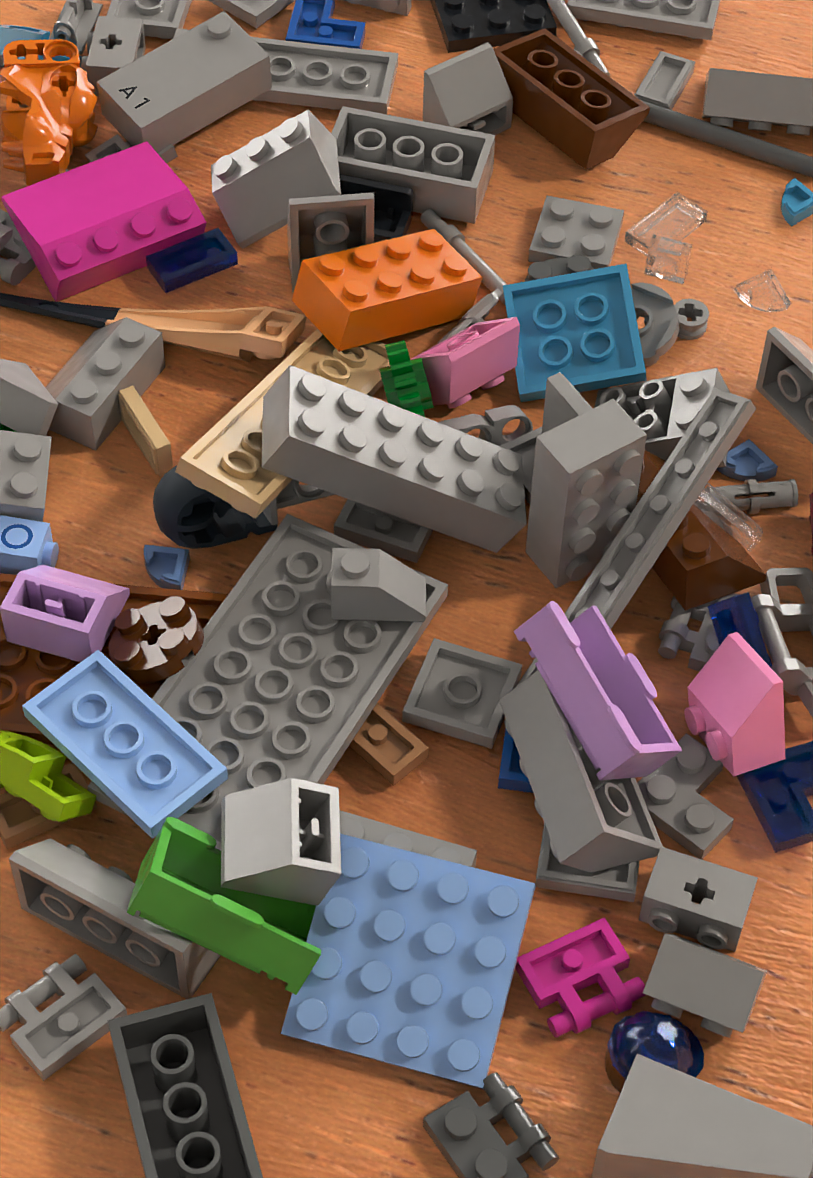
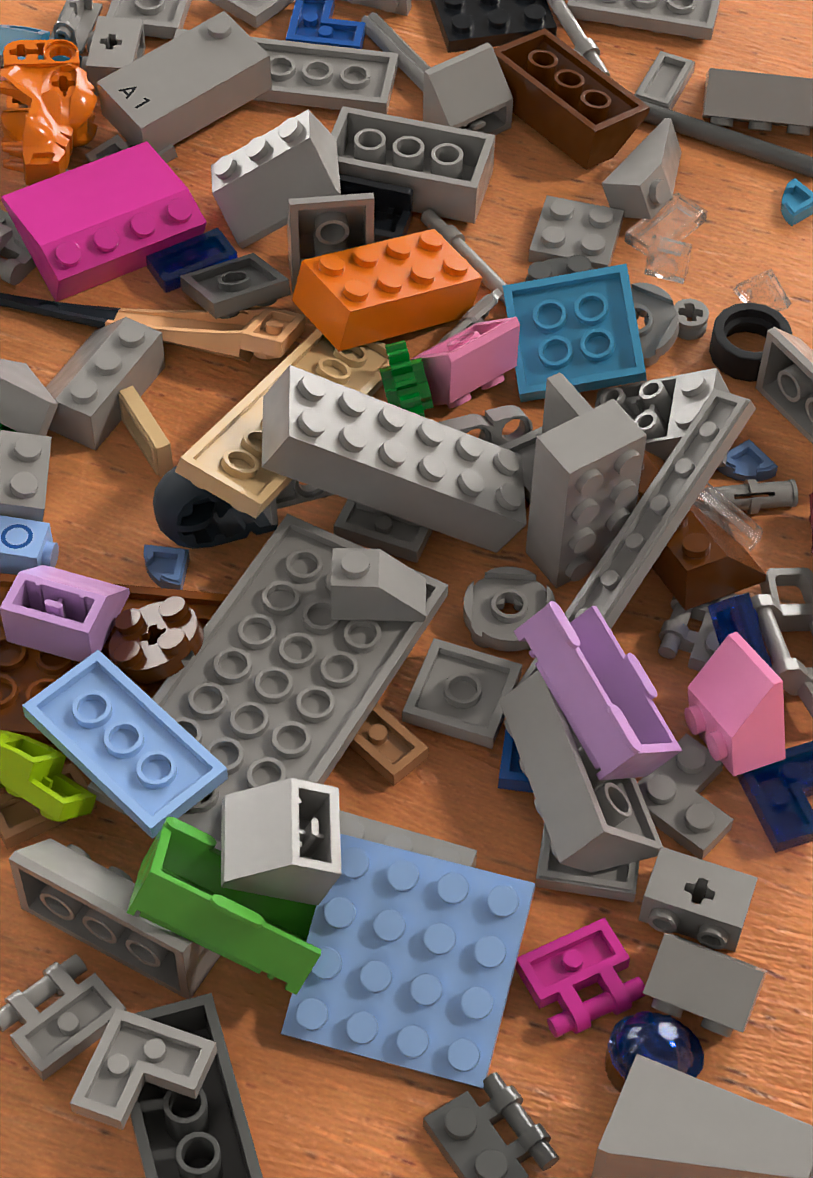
none -> light grey plate [70,1008,217,1130]
none -> dark grey plate [180,253,291,319]
none -> light grey axle [361,12,431,91]
none -> light grey plate [463,567,555,651]
none -> light grey slope [602,118,682,219]
none -> black tyre [709,302,792,382]

